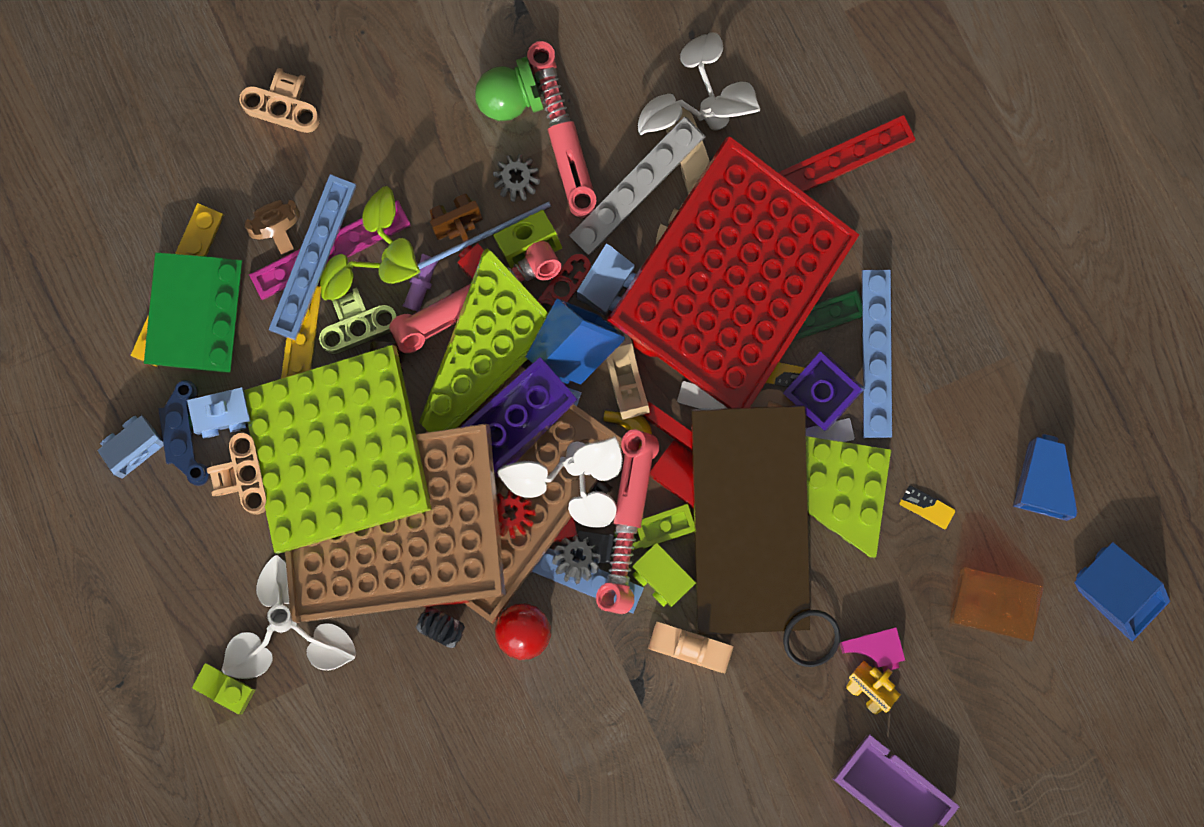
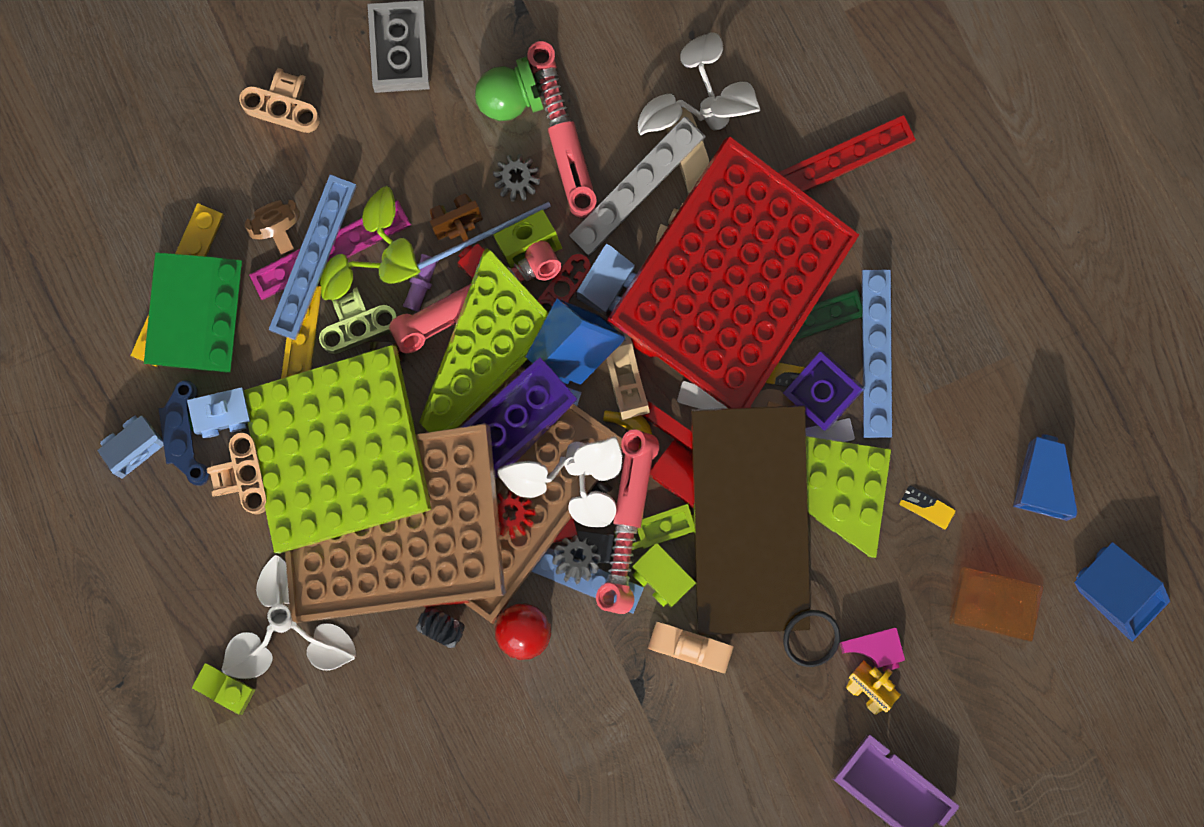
none -> light grey brick [368,0,430,93]

